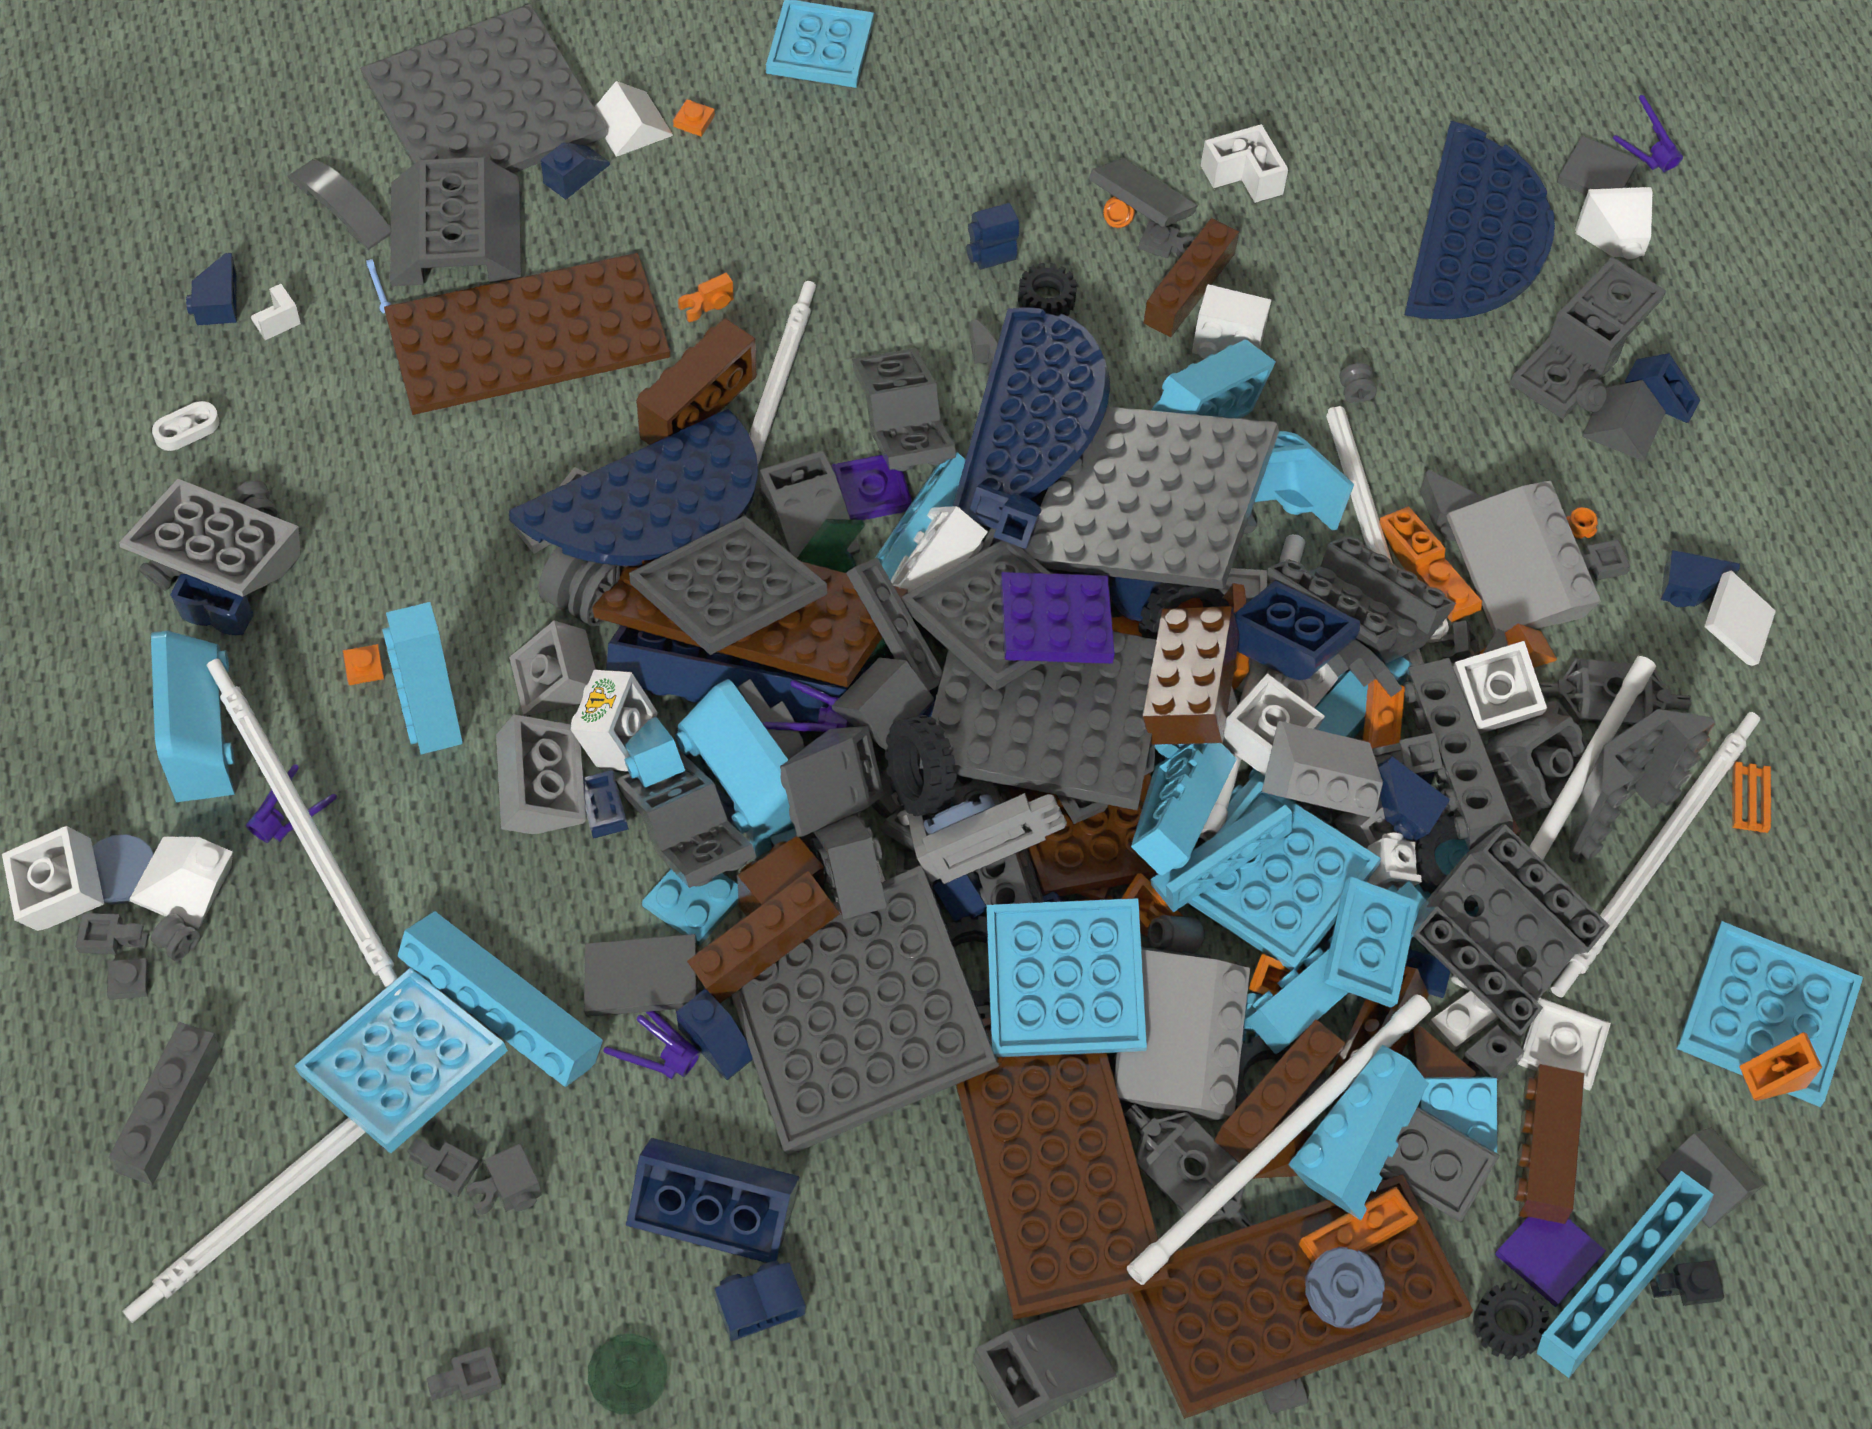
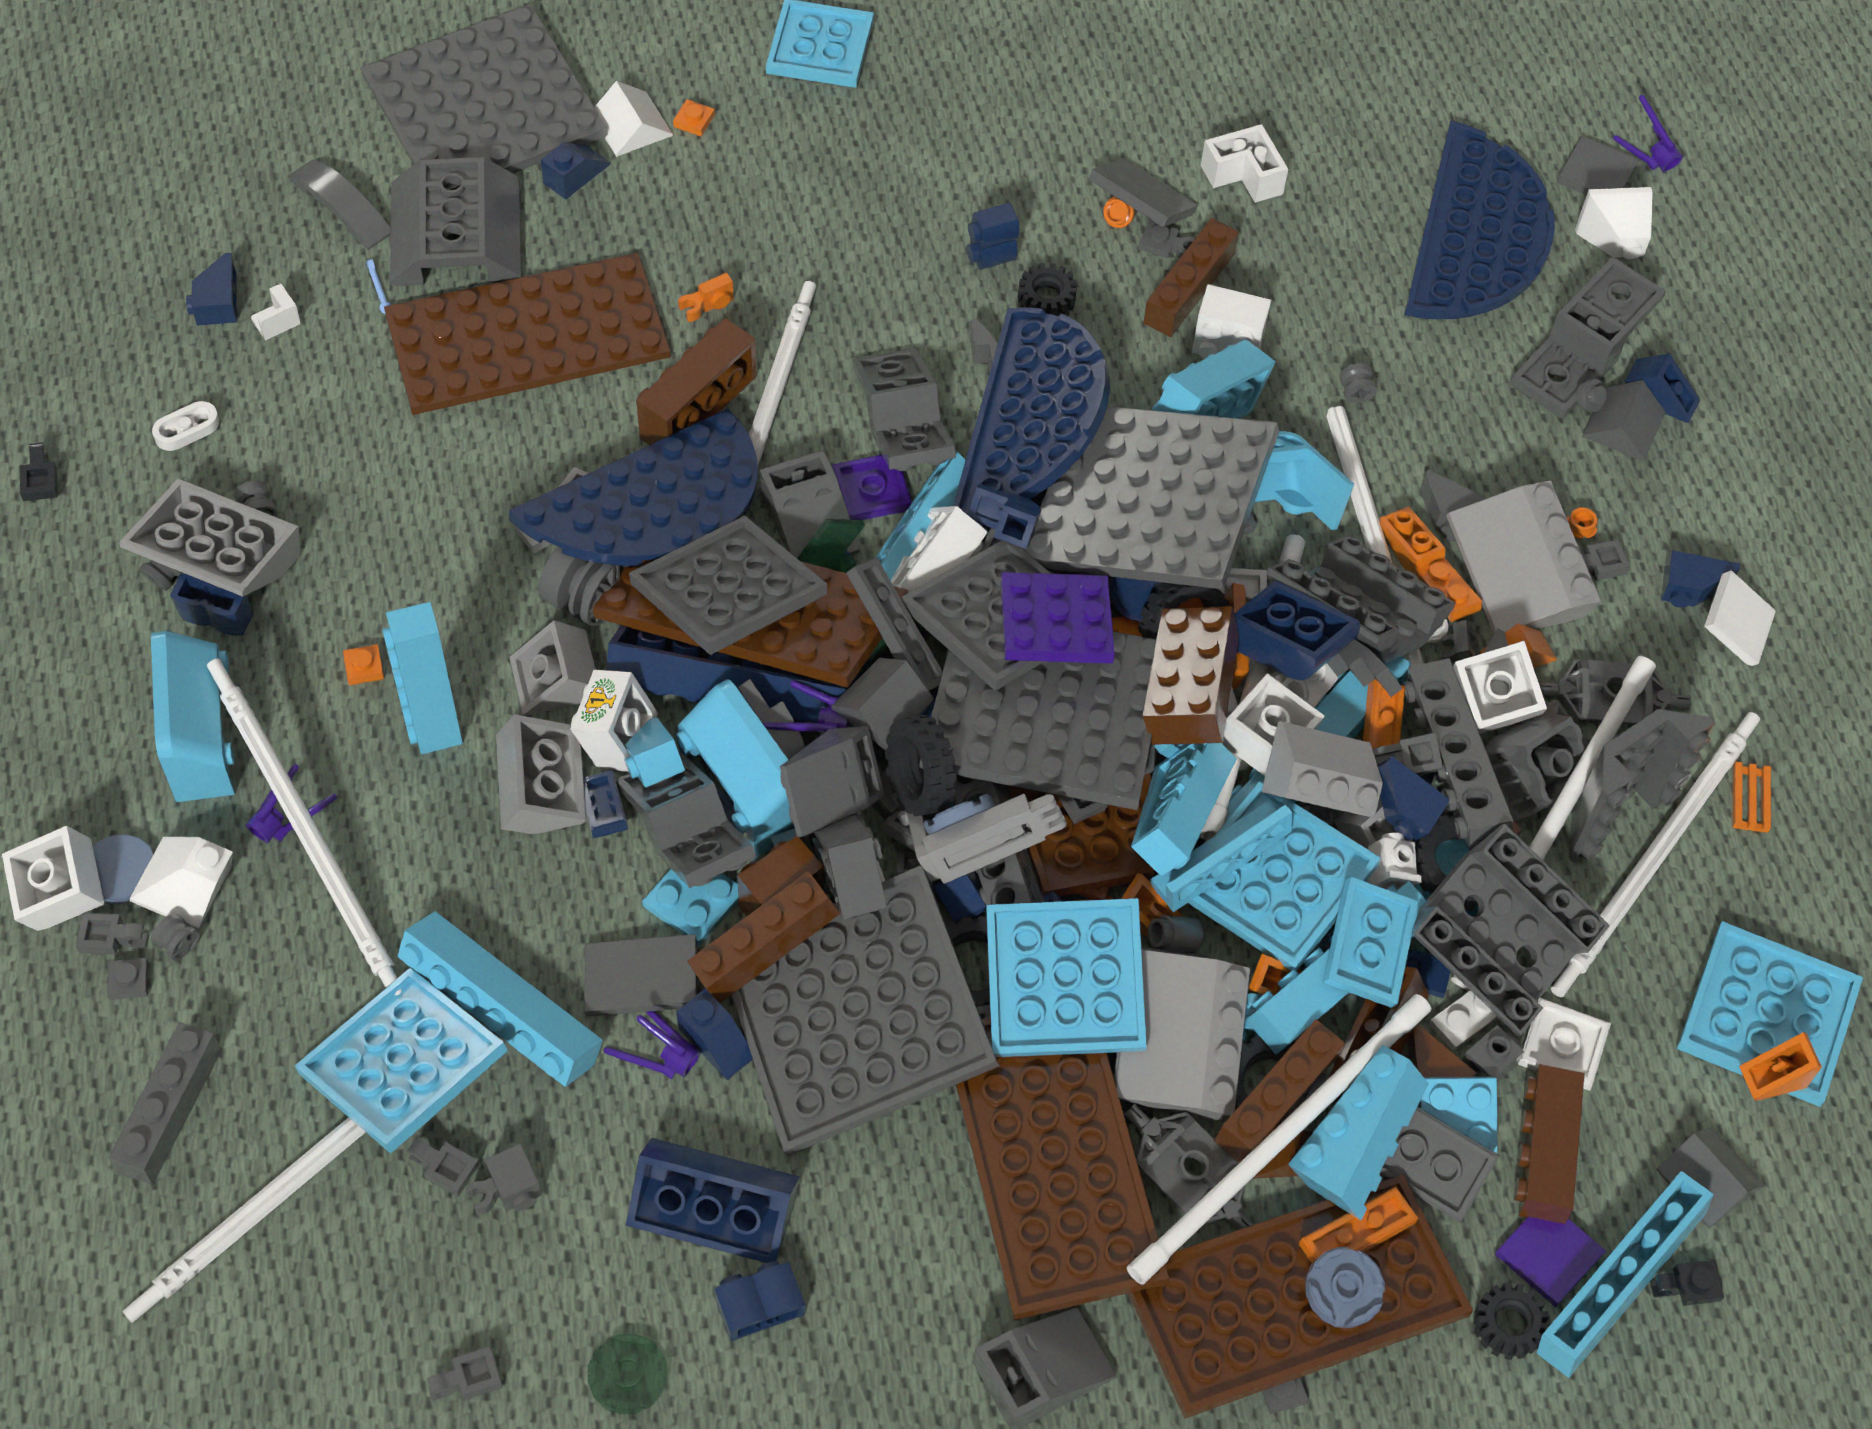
none -> black plate [19,442,58,501]

